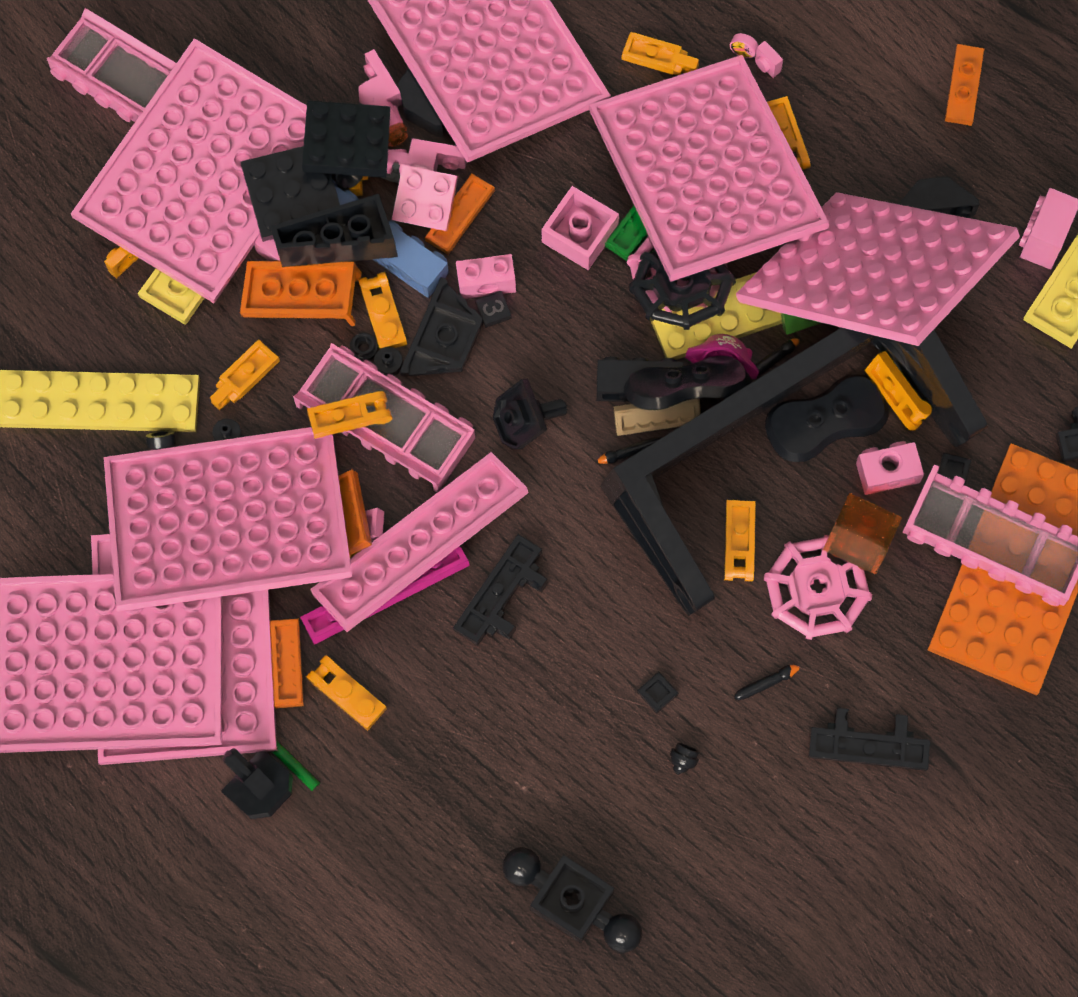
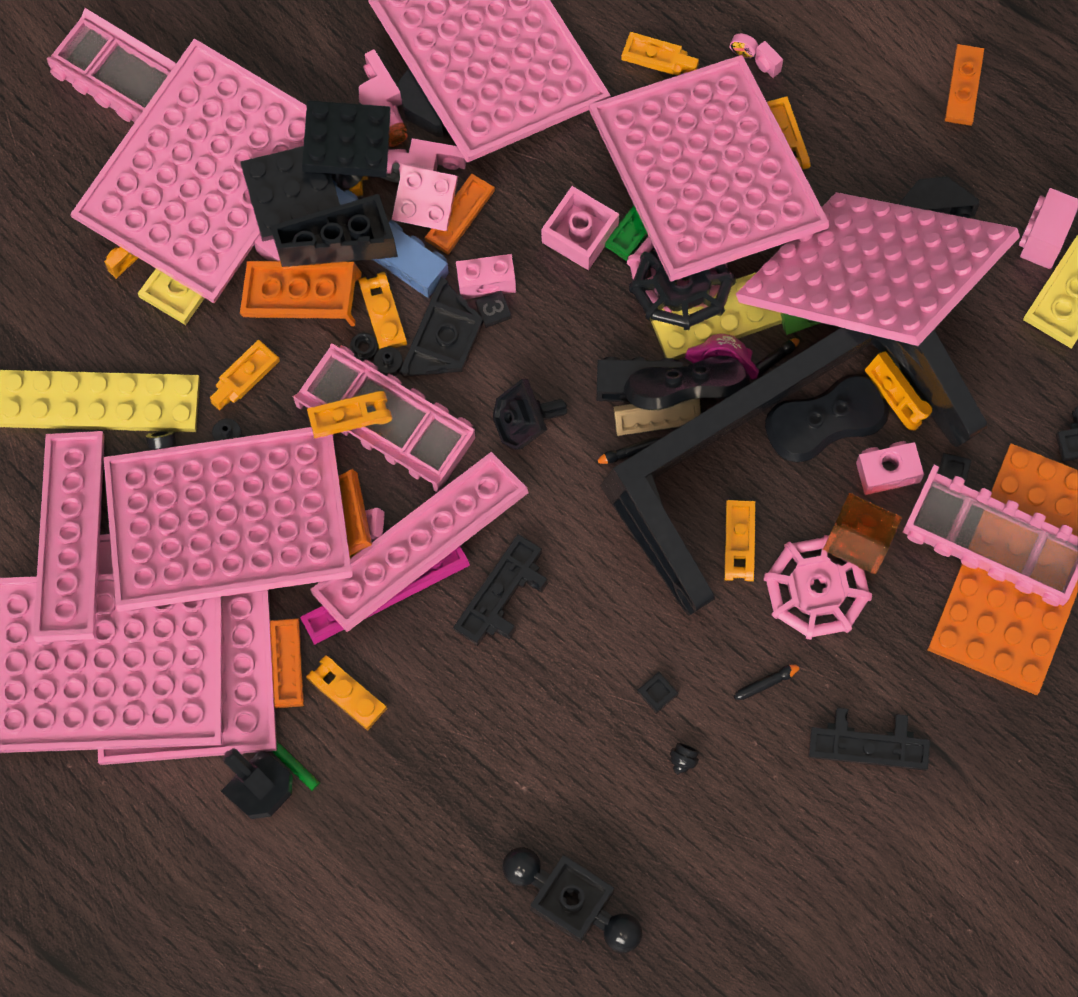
none -> bright pink plate [33,431,105,642]

